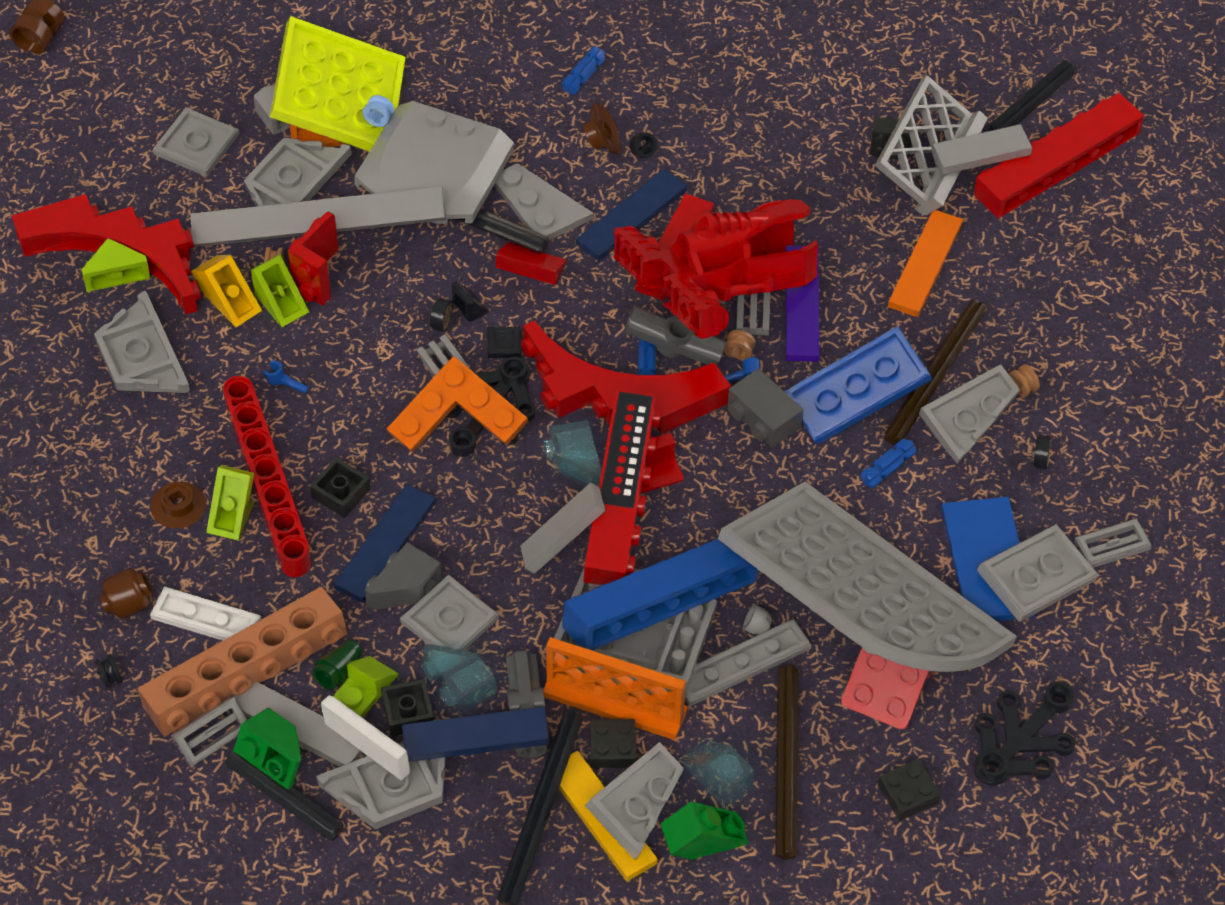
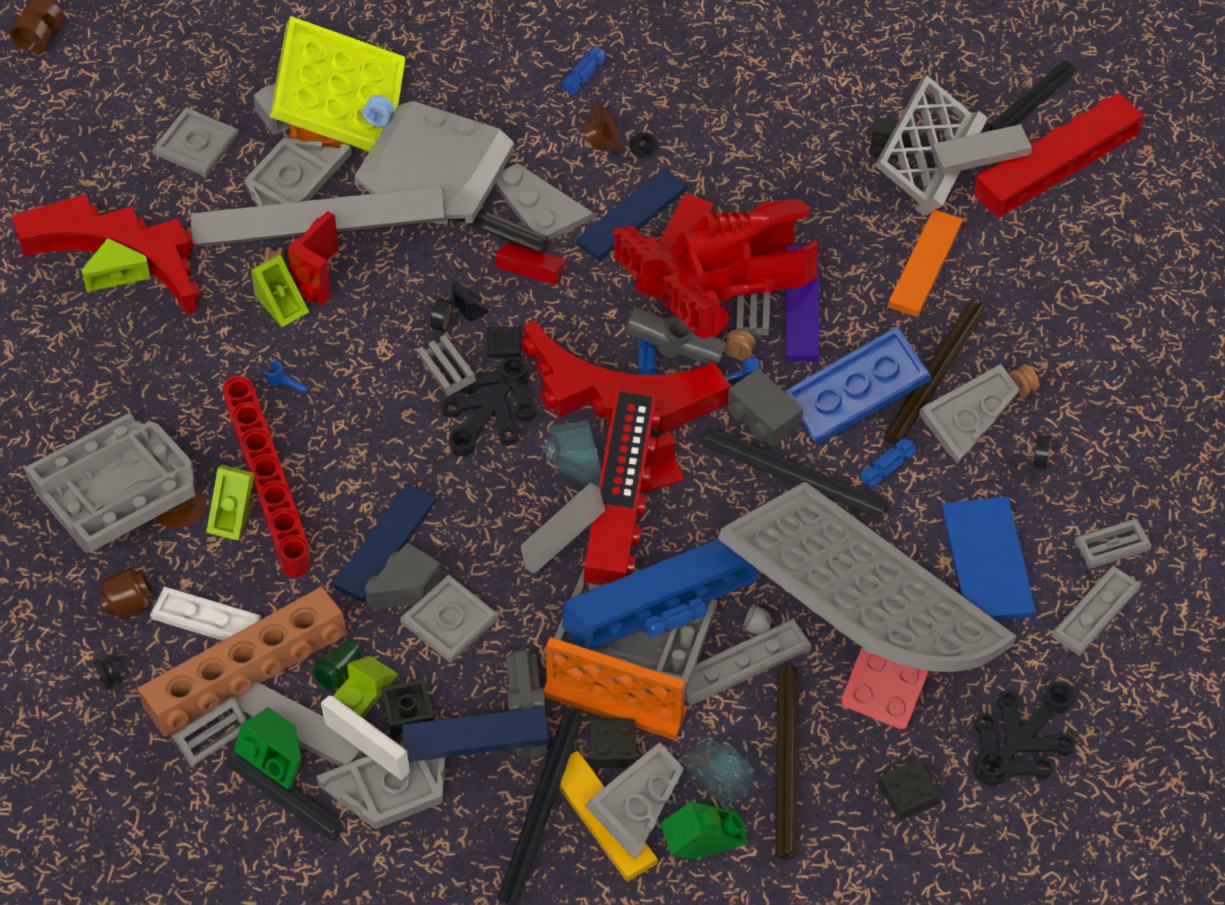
light grey wing [94,291,190,393] -> none
yellow slope [191,255,262,327] -> none
pearl dark grey piece [310,457,371,518] -> none
orange plate [387,356,529,452] -> none
clear light blue slope [421,644,497,715] -> none
light grey tile [977,524,1099,622] -> none
none -> light grey wedge [24,414,195,553]
none -> blue axle [643,597,707,638]
none -> black axle [702,428,889,519]
none -> light grey tile [1051,566,1141,656]

